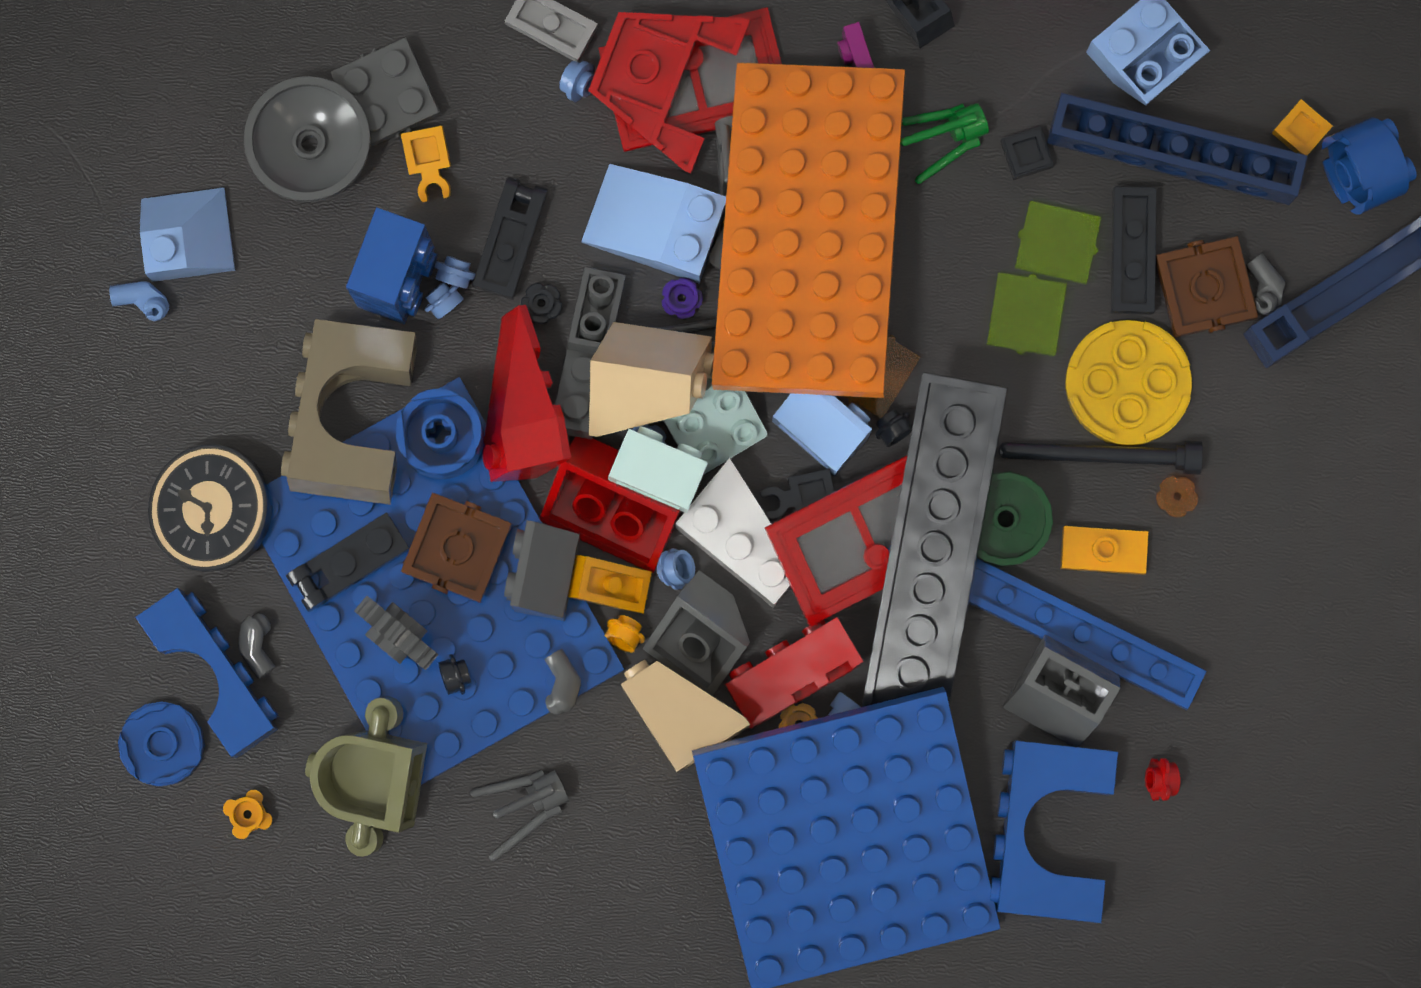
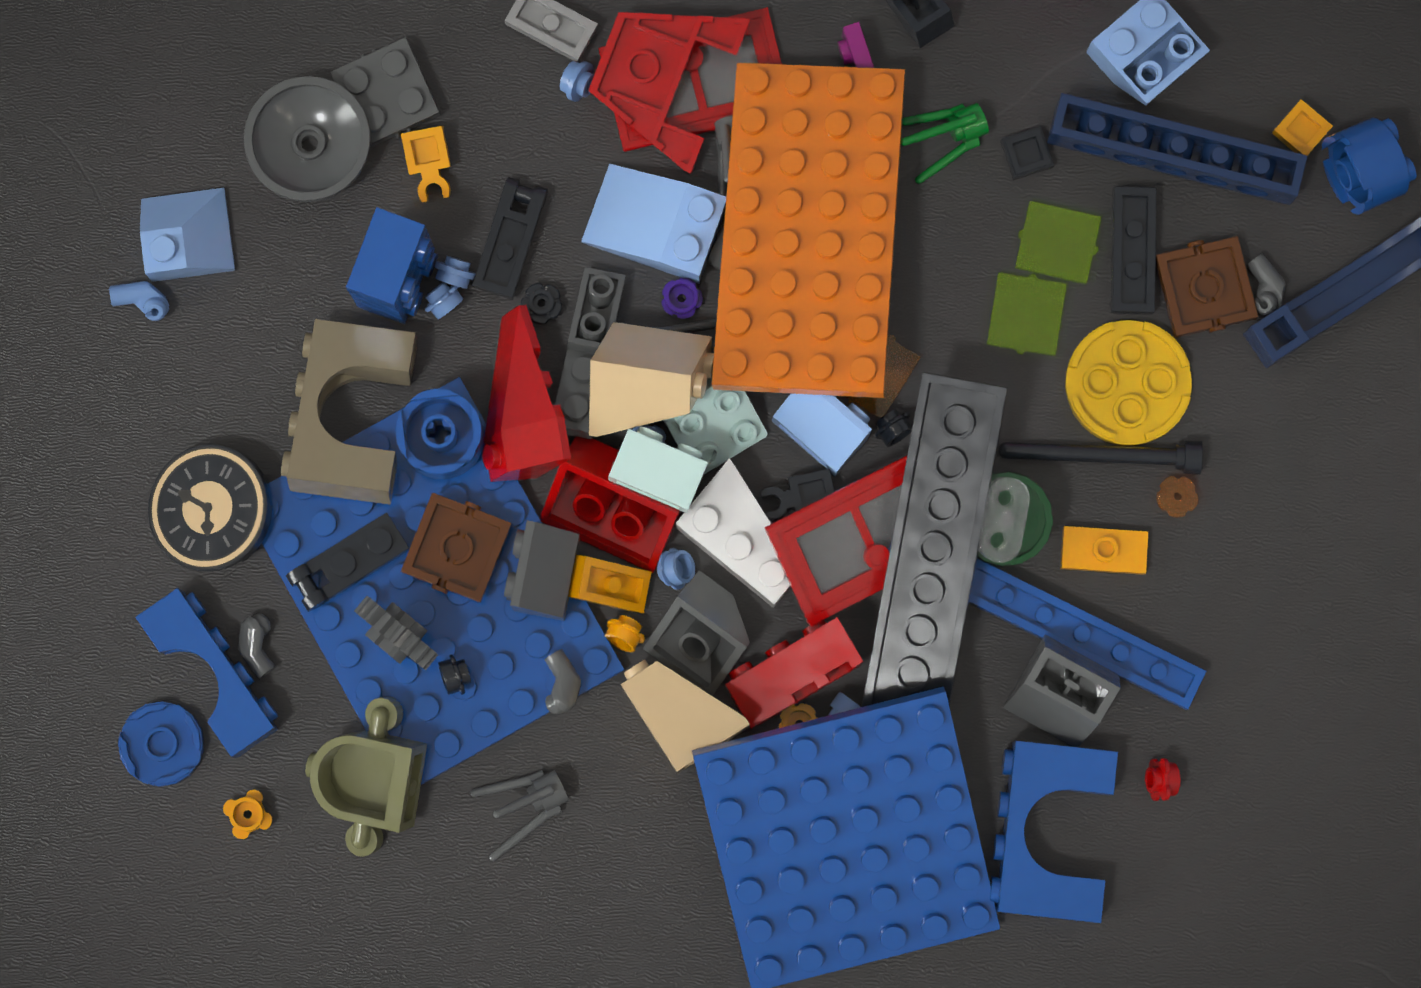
none -> clear plate [978,476,1030,563]

